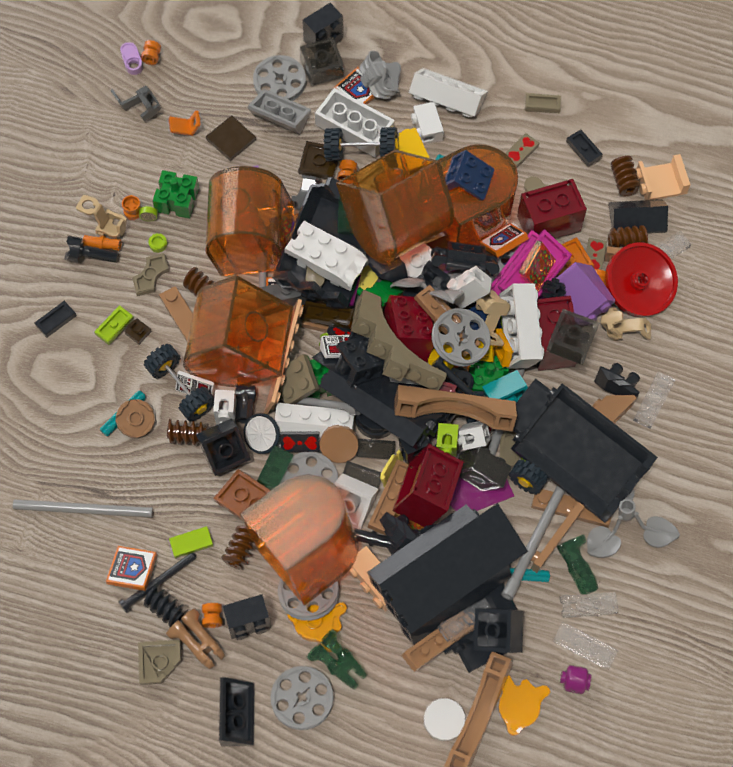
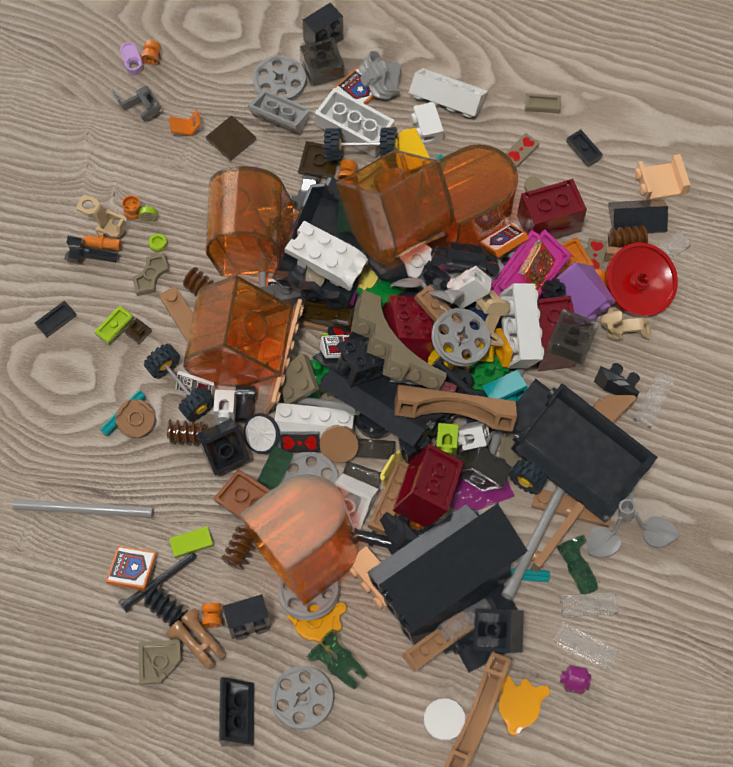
green brick [153,170,199,219] -> none
dark blue bracket [442,150,494,201] -> none
reddish brown piece [611,155,640,196] -> none

